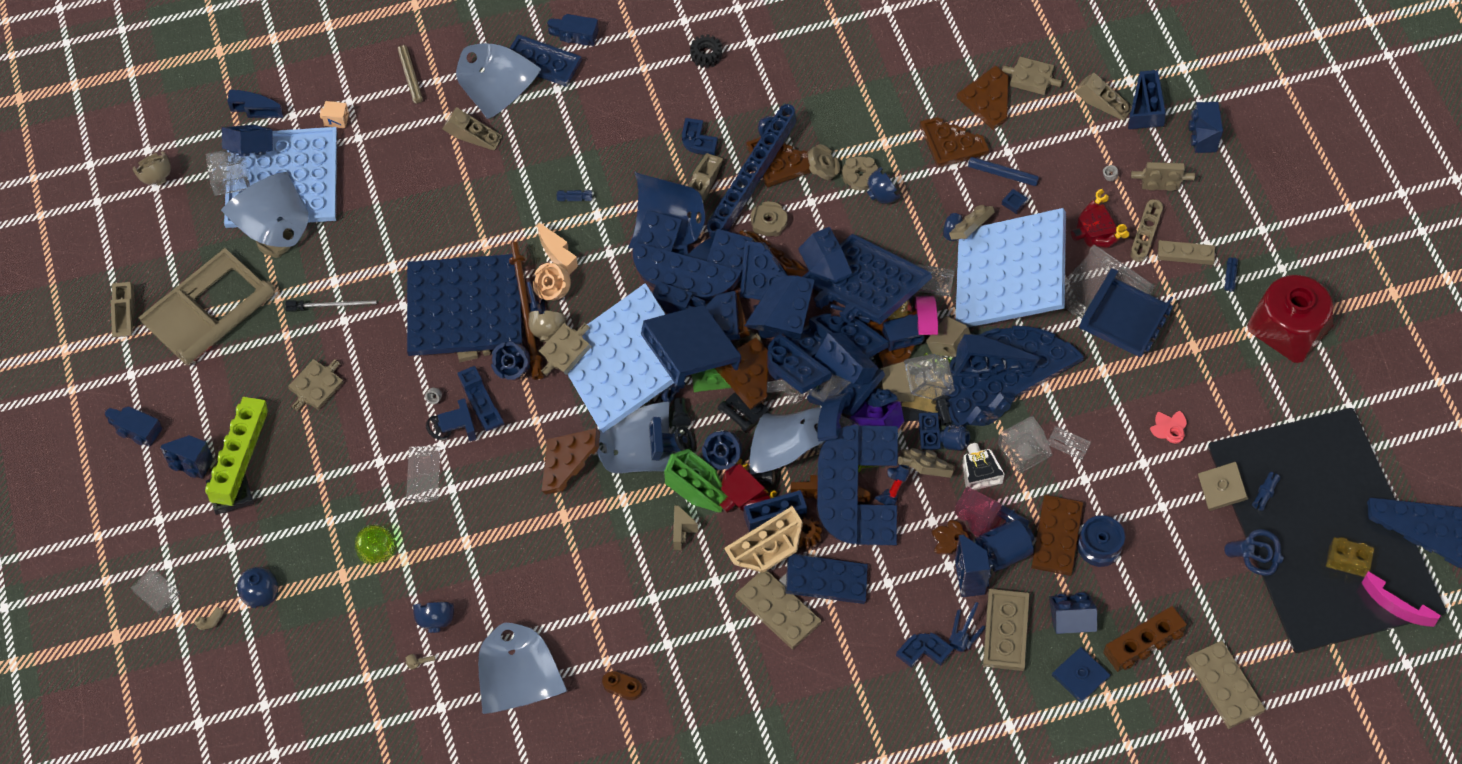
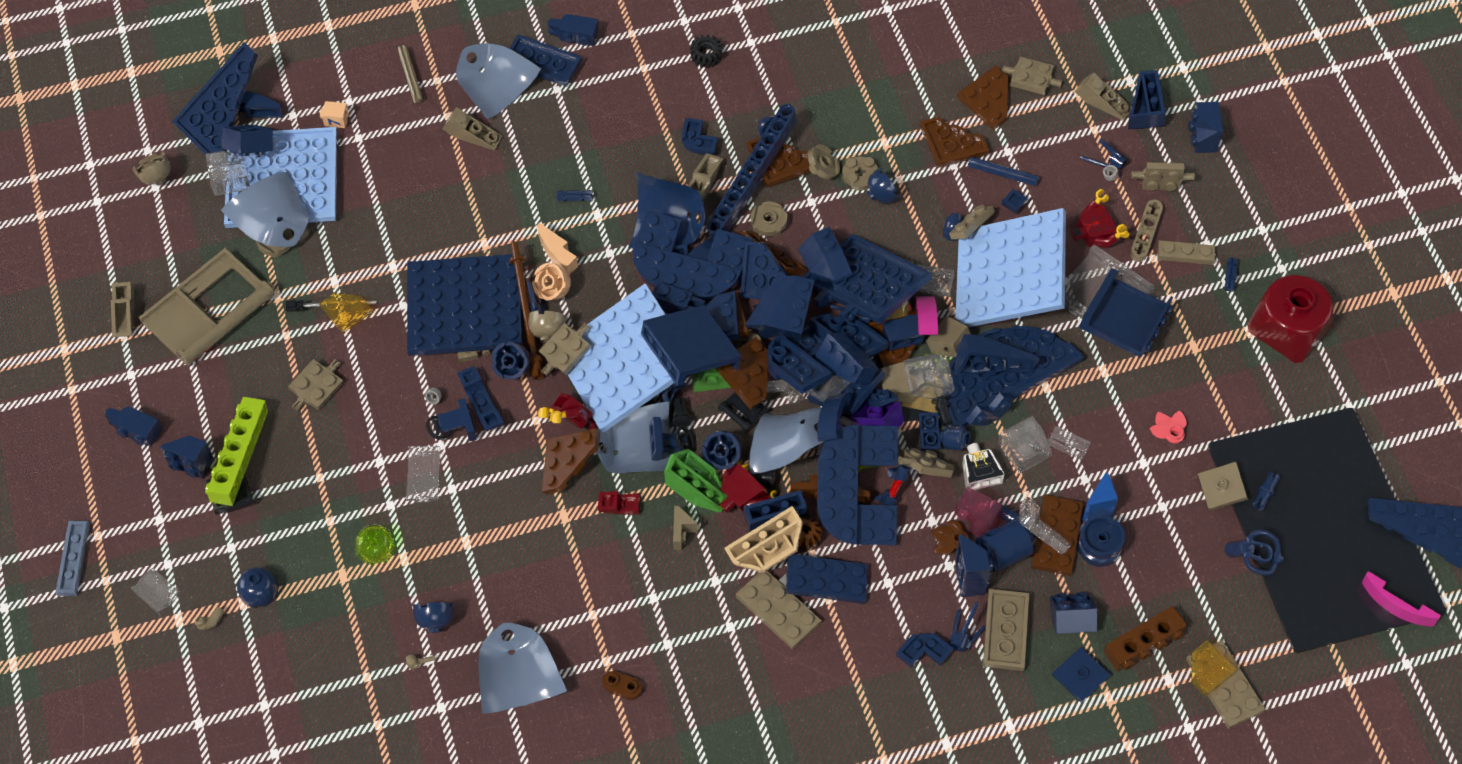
clear yellow brick [1326,537,1374,577] -> none
none -> sand blue tile [55,521,90,596]
none -> dark blue wing [172,42,258,165]
none -> clear yellow plate [319,293,373,334]
none -> dark red torso [538,393,596,430]
none -> dark red slope [598,491,641,515]
none -> clear beam [1019,497,1071,554]
none -> dark blue plant [1079,138,1127,171]
none -> blue slope [1082,472,1118,522]
none -> clear yellow plate [1191,640,1236,697]

